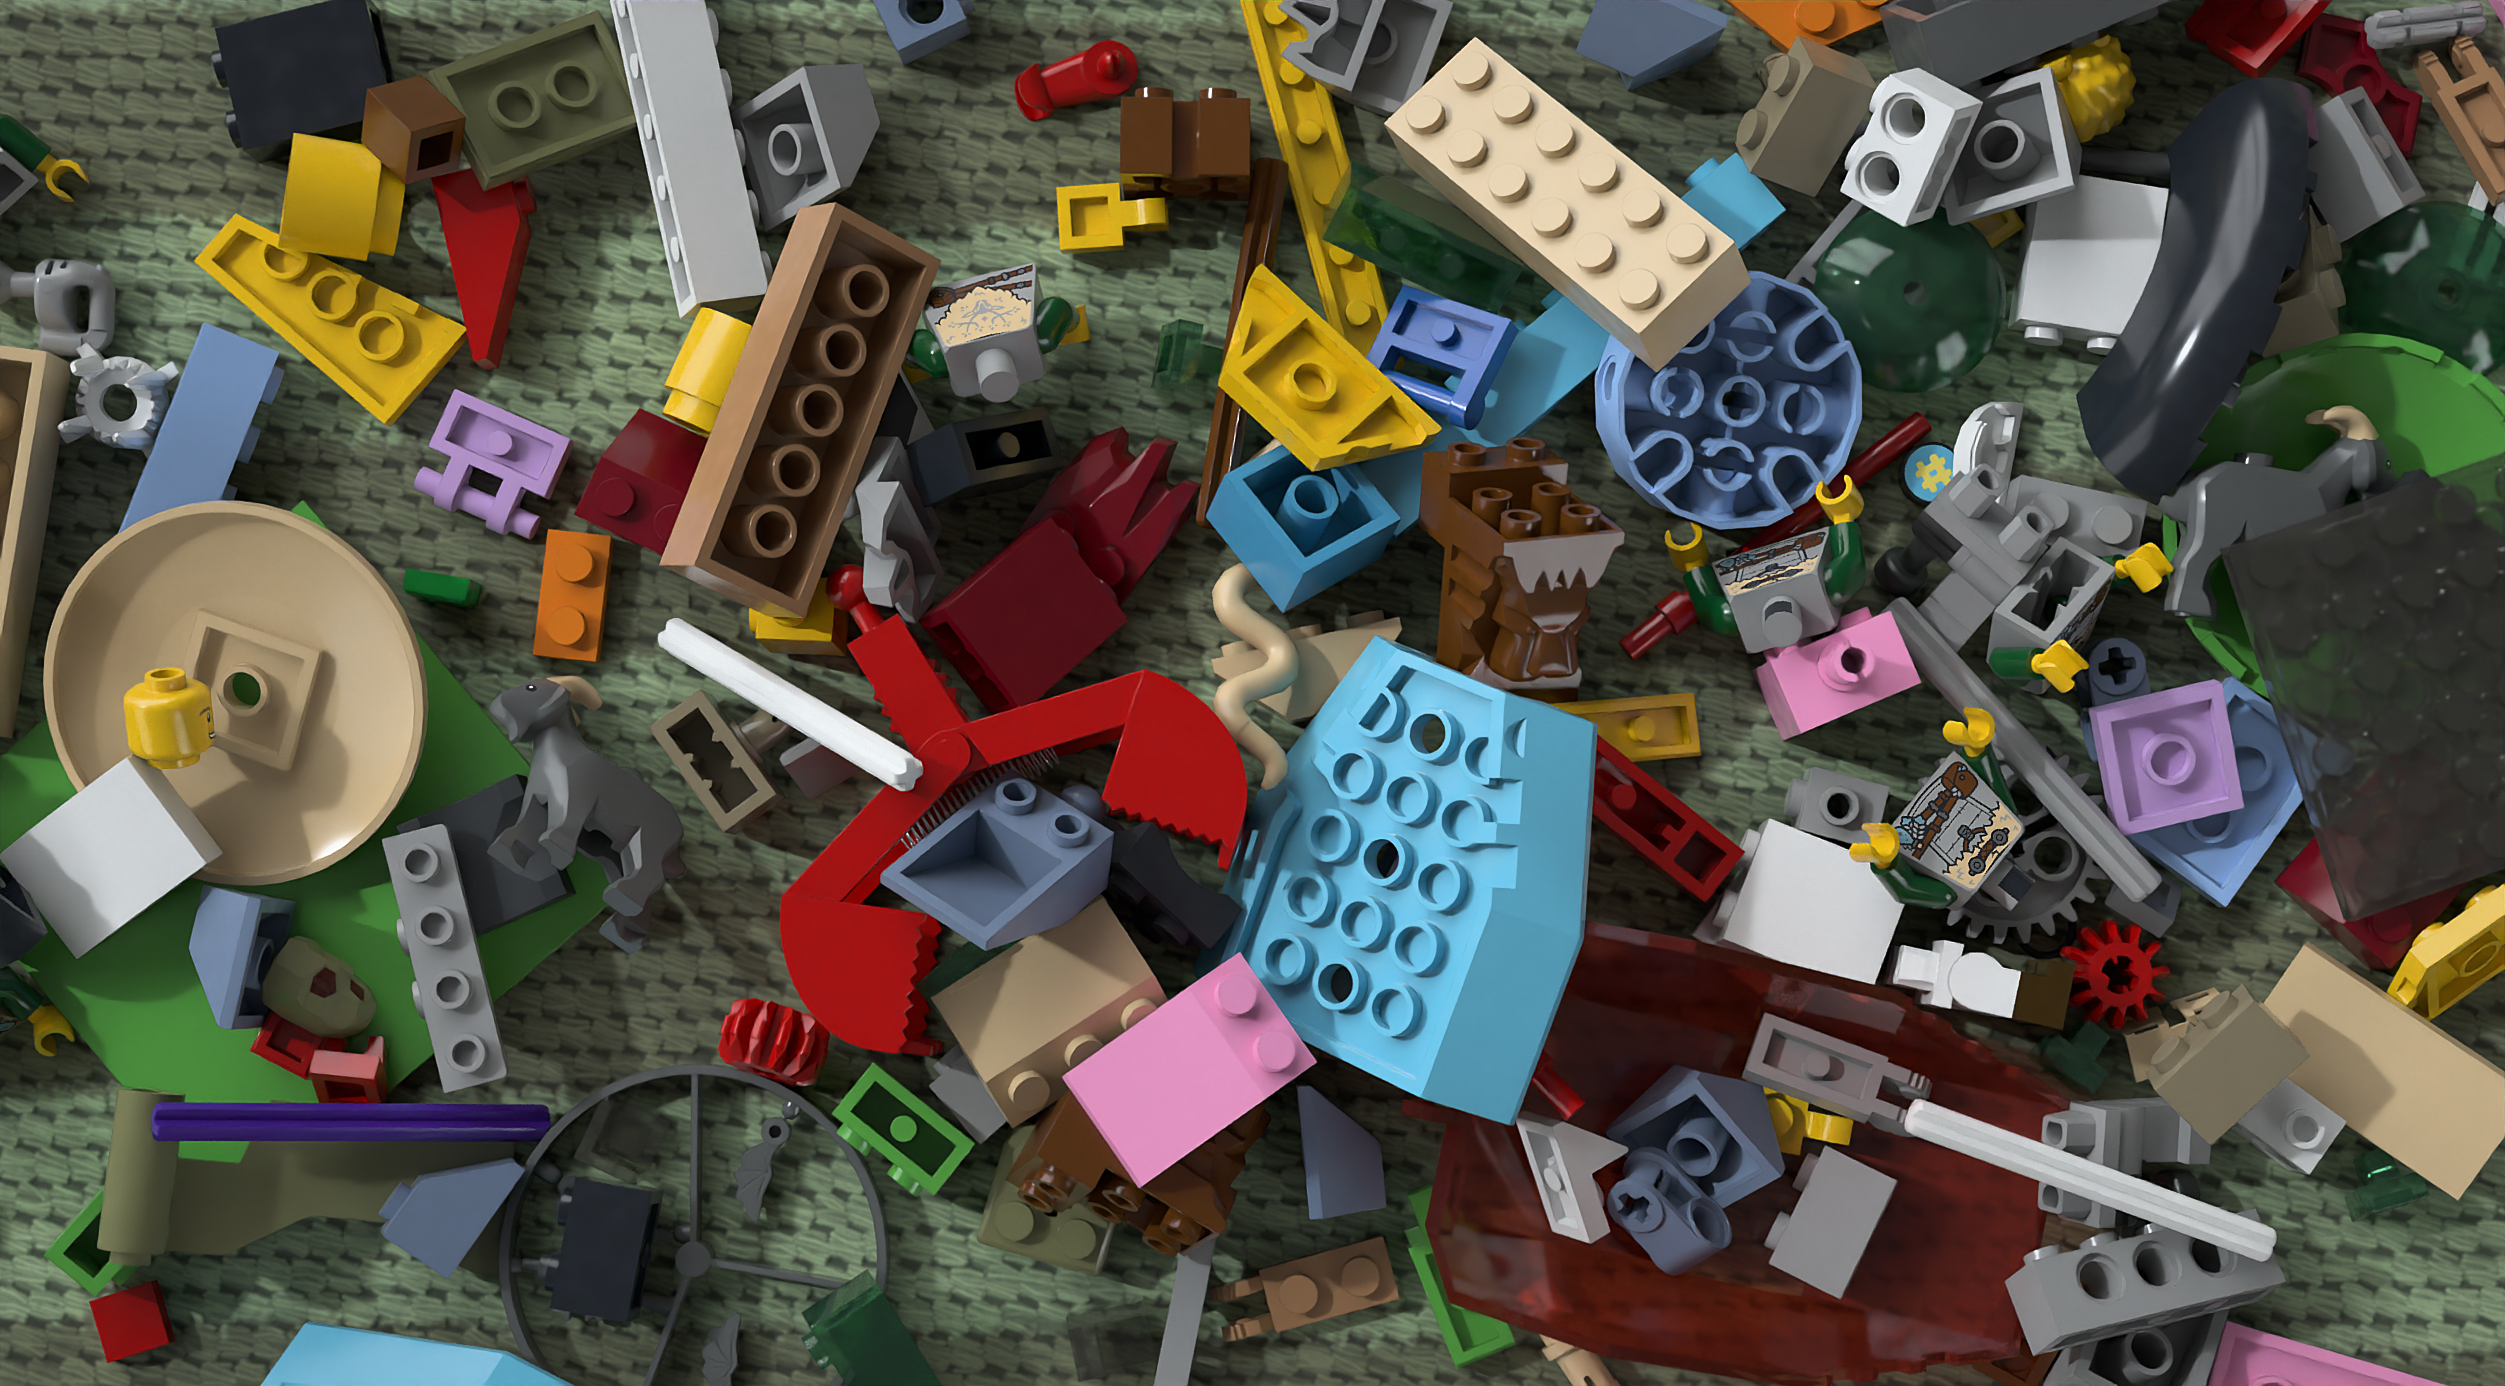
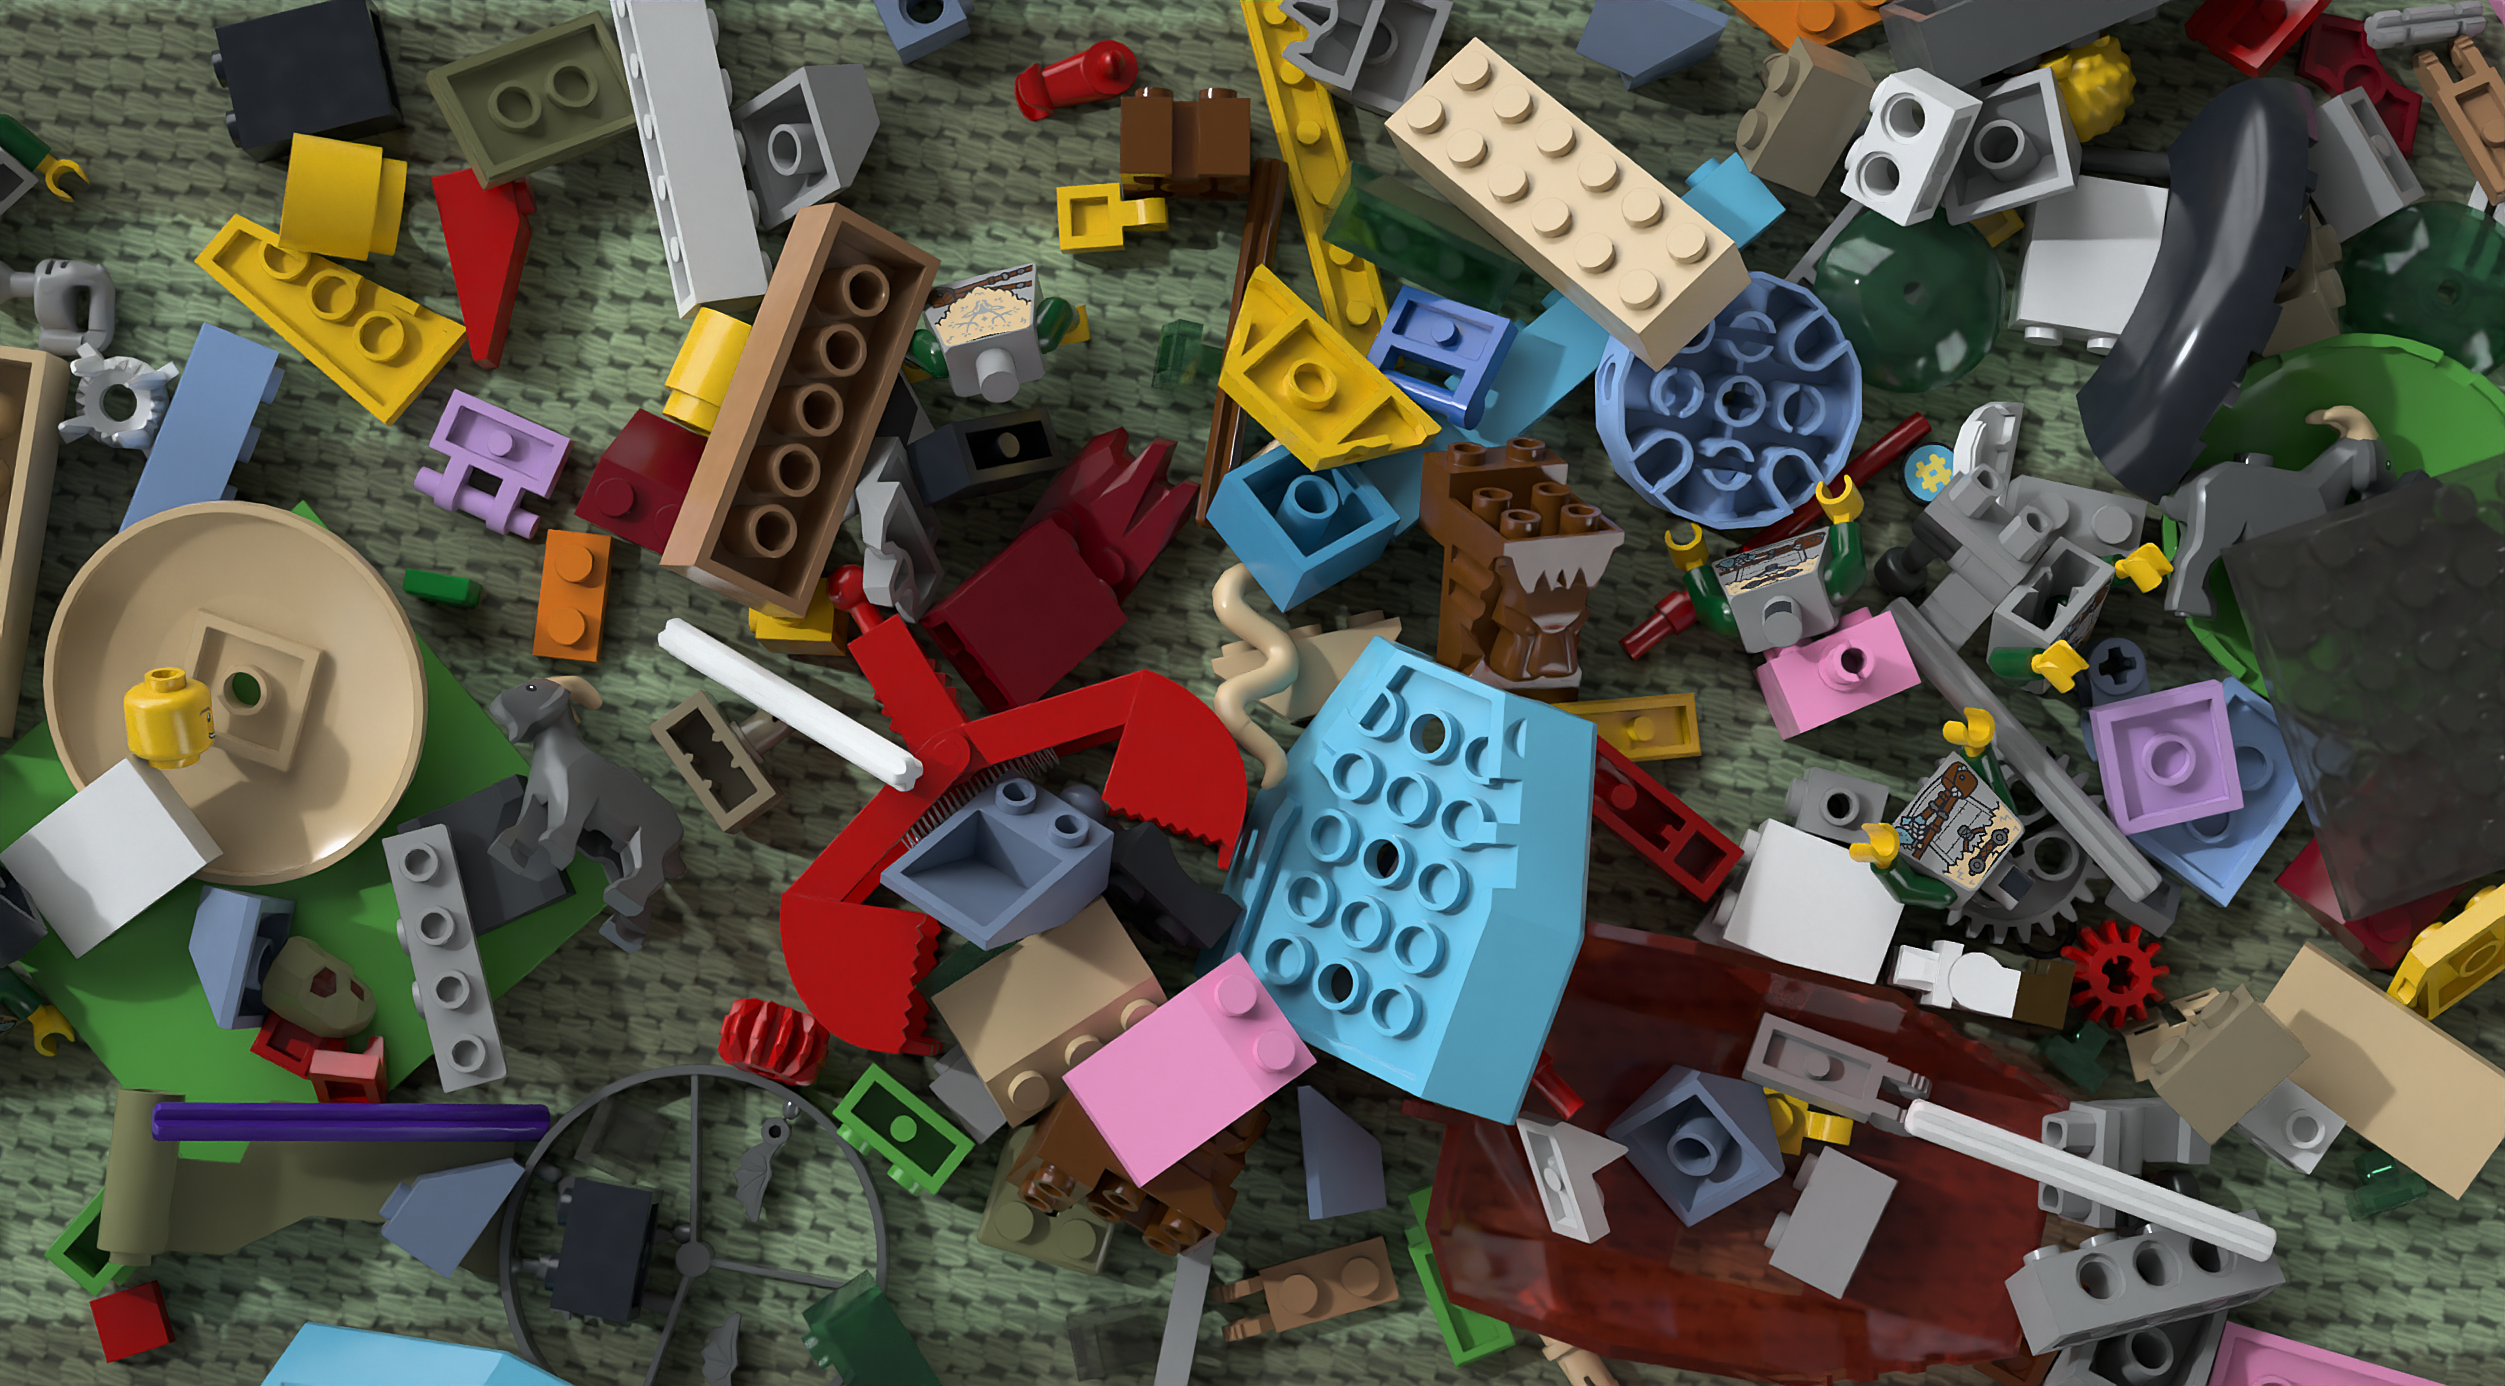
reddish brown brick [361,75,466,185] -> none
light grey slope [779,738,862,799] -> none
sand blue piece [1606,1147,1732,1276] -> none

